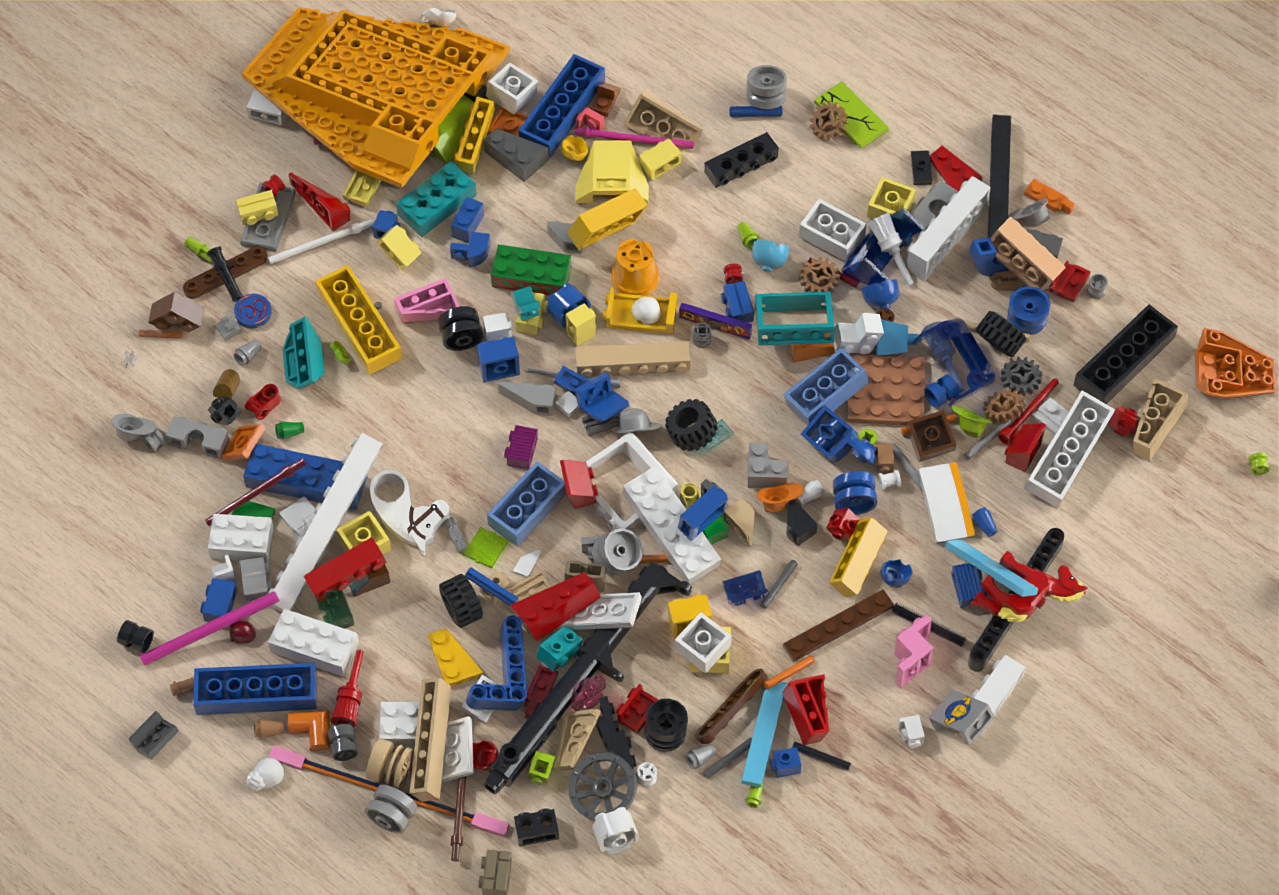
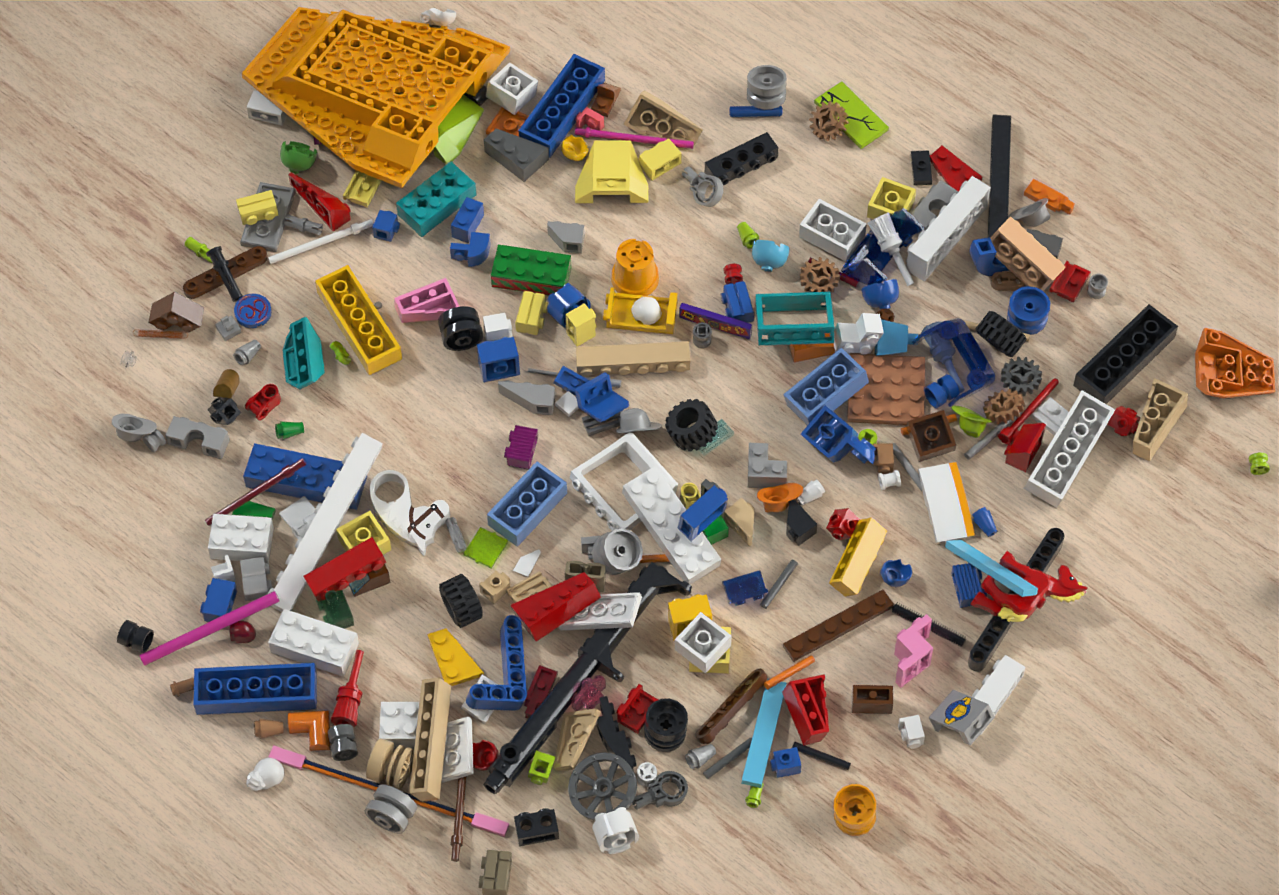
dark grey bracket [129,711,179,760] -> none
orange tile [221,424,265,461] -> none
red wheel [262,174,285,197] -> none
light yellow brick [376,225,422,270] -> none
yellow brick [454,97,495,174] -> none
blue axle [465,567,518,607] -> none
teal brick [510,286,540,321] -> none
teal brick [536,625,583,672] -> none
slope [560,460,599,509] -> none
yellow brick [567,188,648,250] -> none
blue wheel [832,471,877,515] -> none
none -> bright green cylinder [280,141,318,174]
none -> light grey pin [285,214,323,235]
none -> dark grey pin [632,771,688,810]
none -> light grey pin [682,167,723,207]
none -> light orange wheel [834,784,876,836]
none -> reddish brown brick [852,685,893,714]

